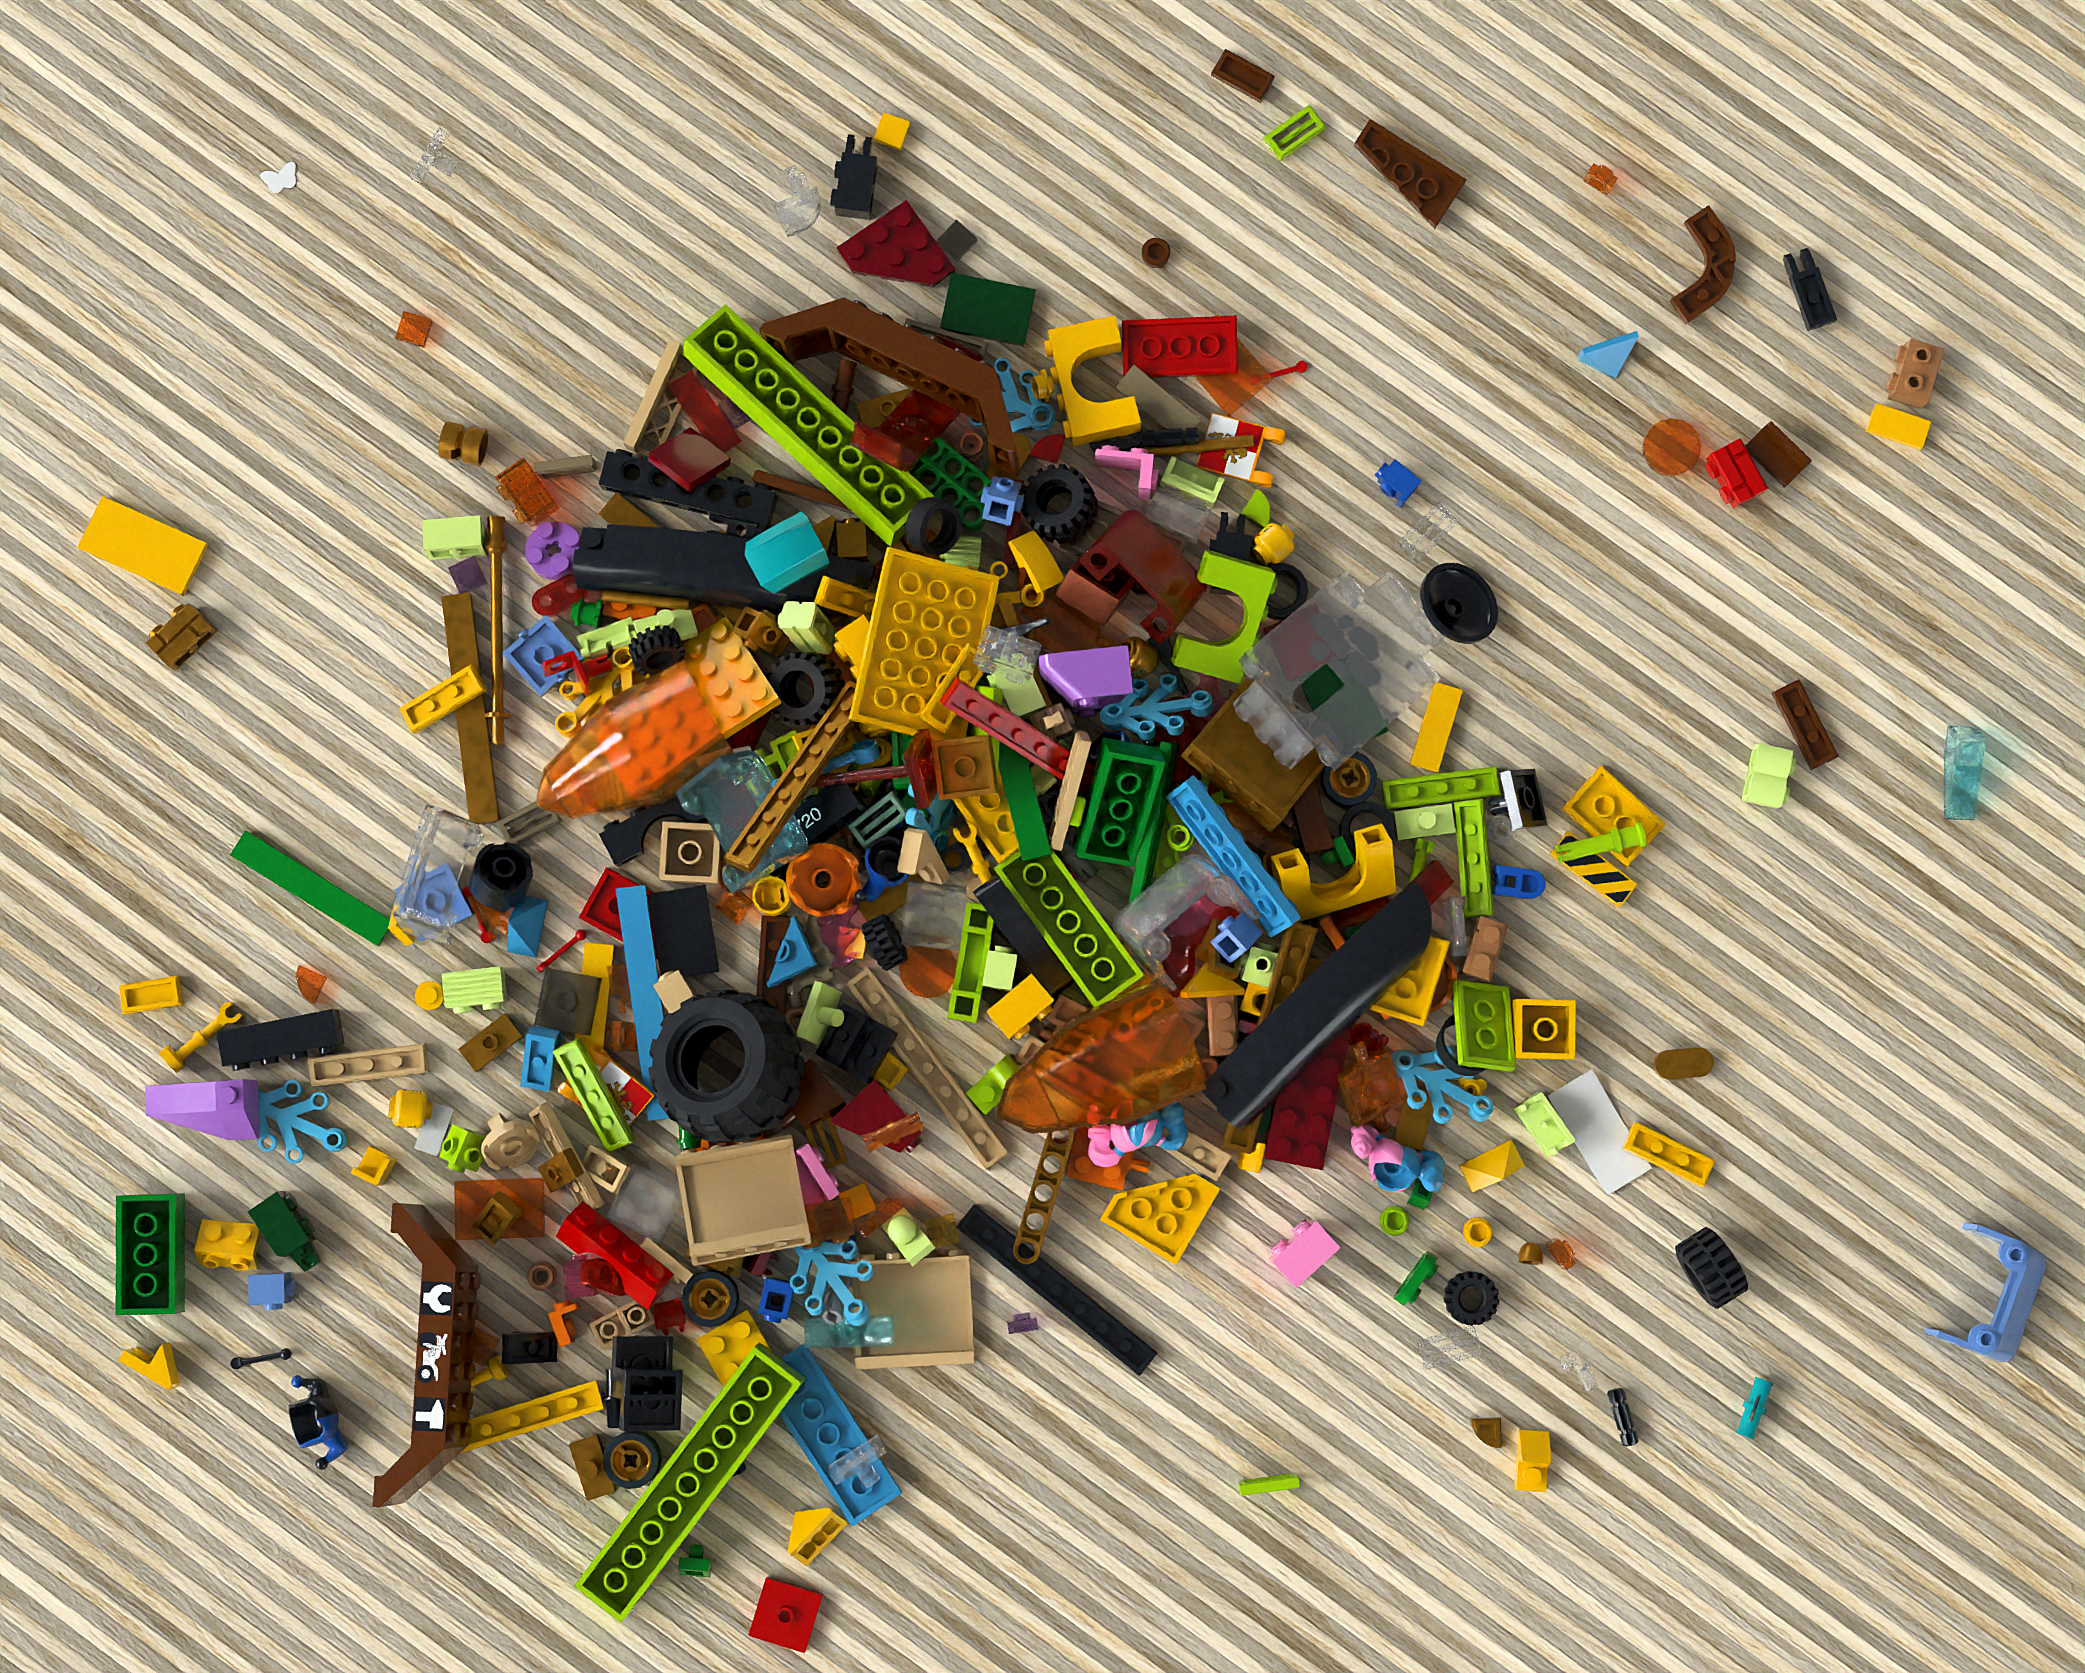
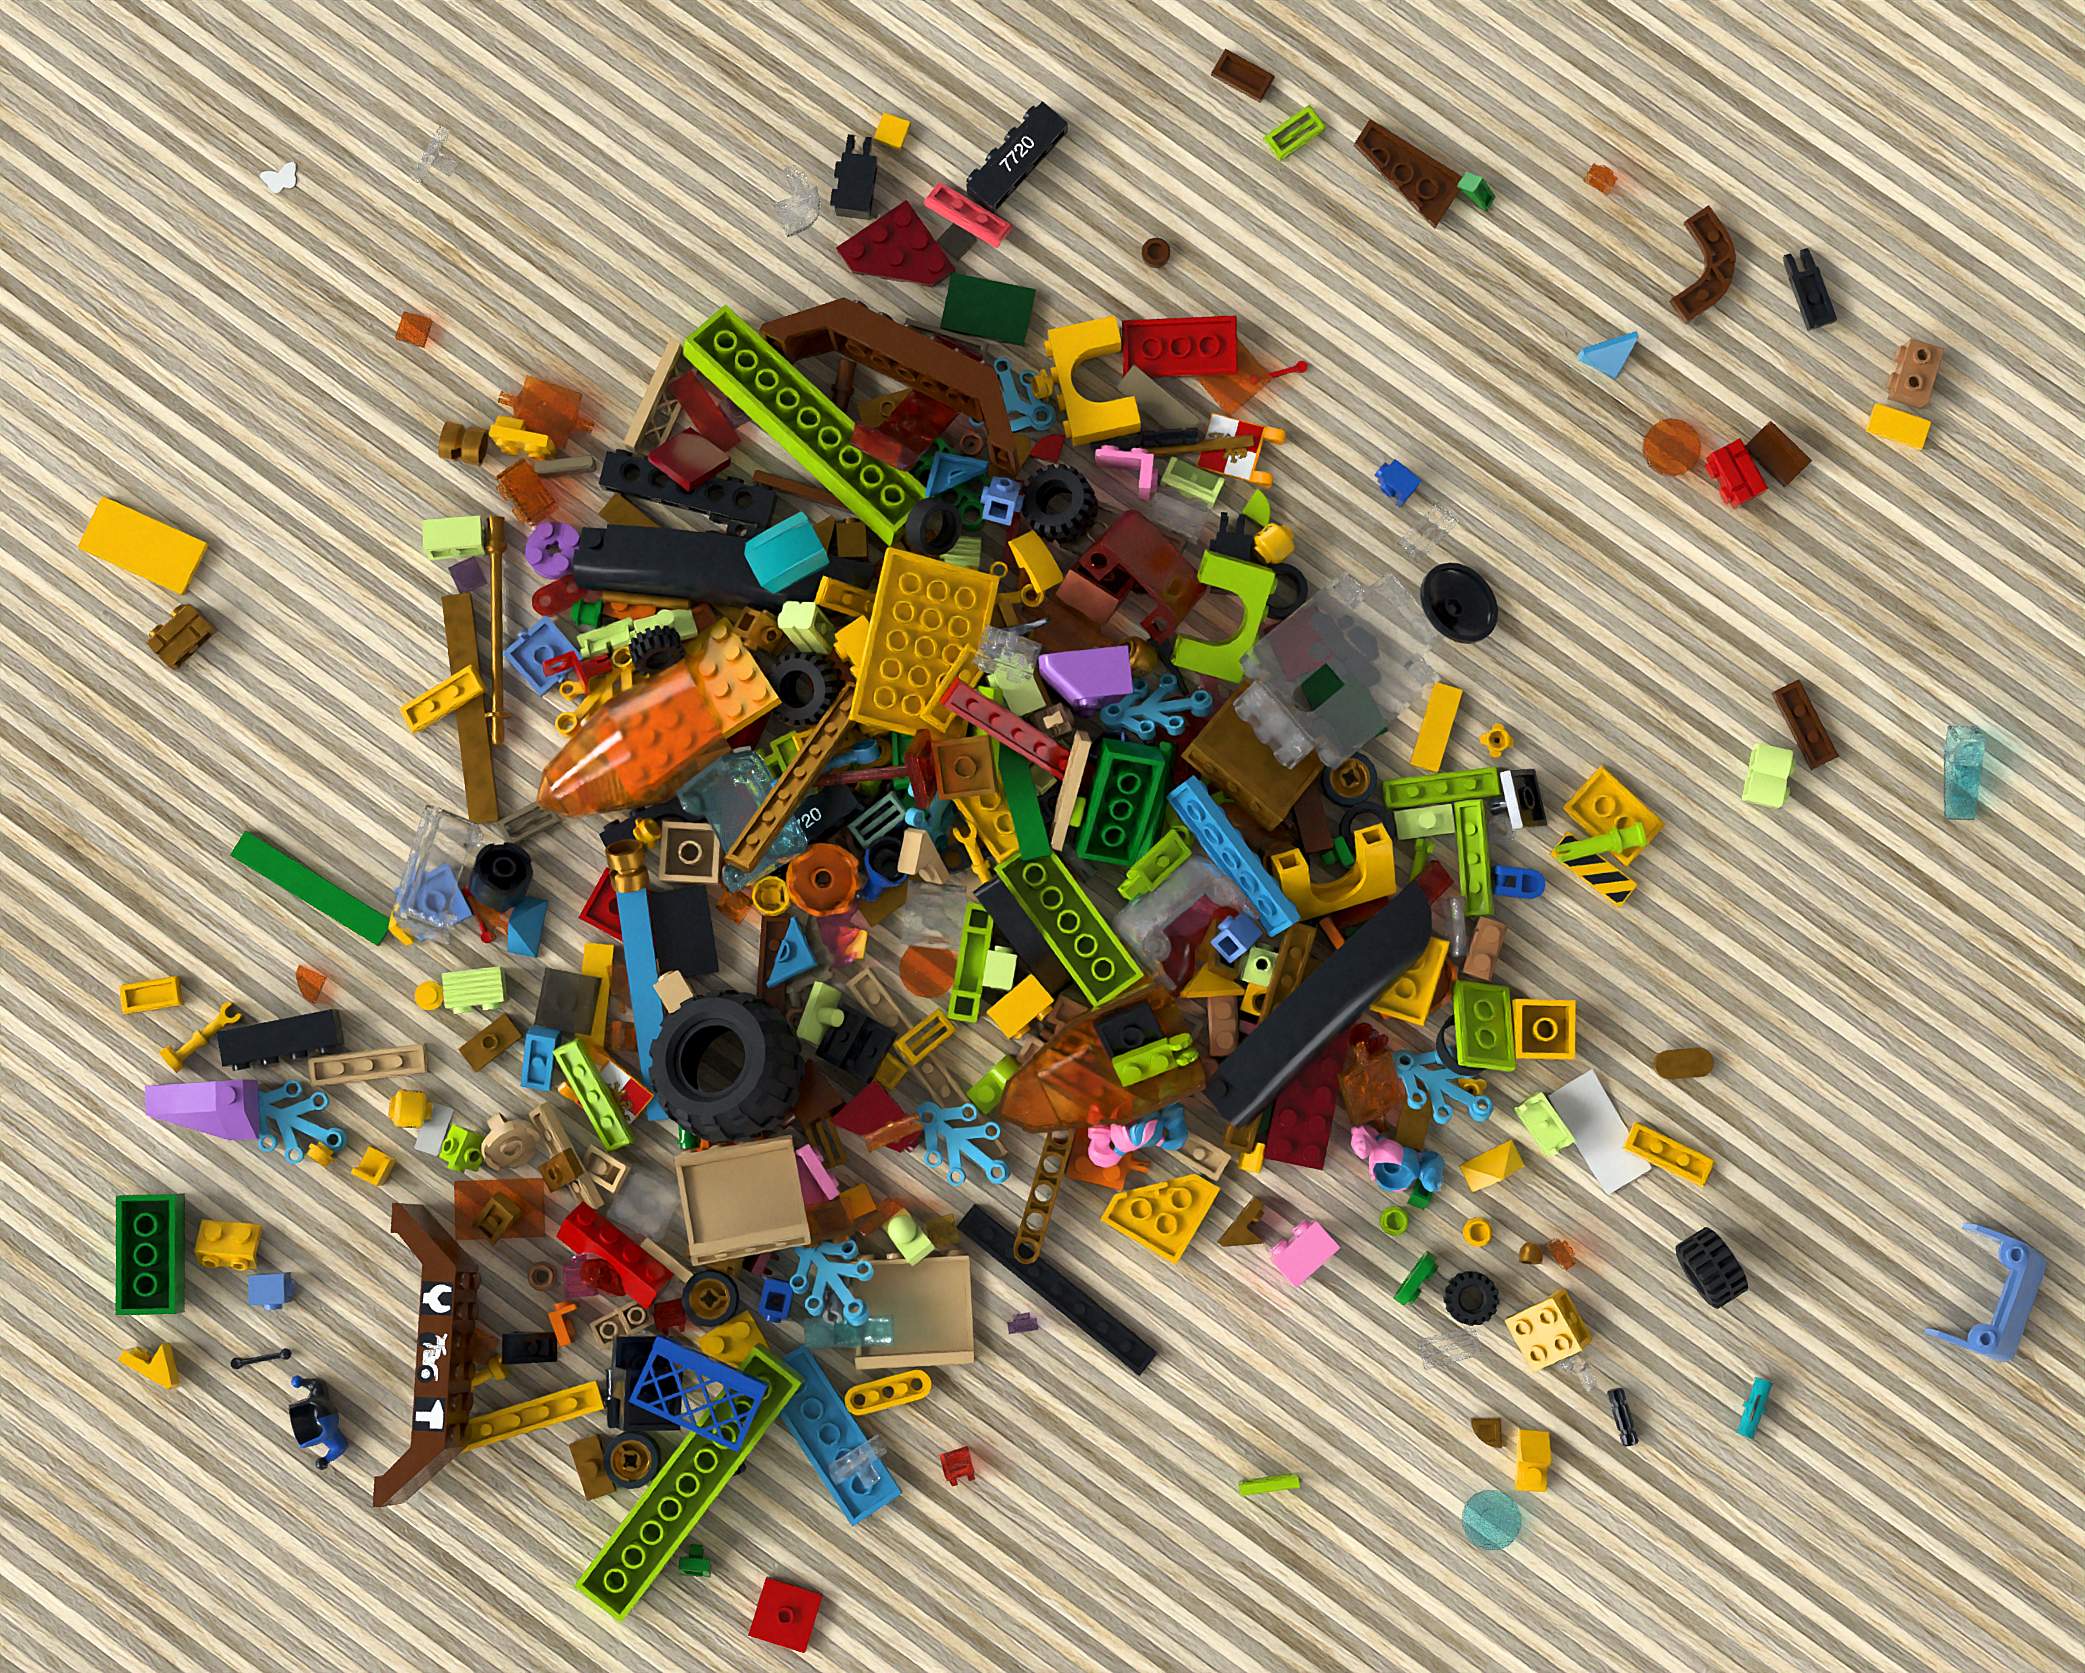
dark green hinge [248,1191,321,1272] -> none
red hinge [536,929,587,973] -> none
yellow slope [788,1508,848,1566] -> none
black tyre [862,914,908,971] -> none
none -> yellow plate [306,1142,335,1168]
none -> yellow plate [489,415,557,461]
none -> clear orange plate [498,375,594,449]
none -> pearl gold wheel [605,839,650,893]
none -> blue fence [628,1334,770,1452]
none -> yellow plate [633,818,662,849]
none -> yellow plate [845,1369,932,1415]
none -> yellow tile [893,1008,957,1067]
none -> medium azure plant [914,1102,1011,1186]
none -> coral tile [924,182,1012,248]
none -> dark azure tile [925,451,989,497]
none -> clear red tile [940,1446,975,1487]
none -> black brick [966,101,1068,214]
none -> black tile [1092,997,1166,1062]
none -> lime hinge [1112,1033,1199,1088]
none -> lime hinge [1117,830,1192,900]
none -> pearl gold slope [1217,1196,1265,1247]
none -> green piece [1457,172,1495,211]
none -> clear light blue tile [1462,1490,1521,1550]
none -> yellow plate [1479,723,1514,758]
none -> yellow bracket [1505,1287,1593,1371]

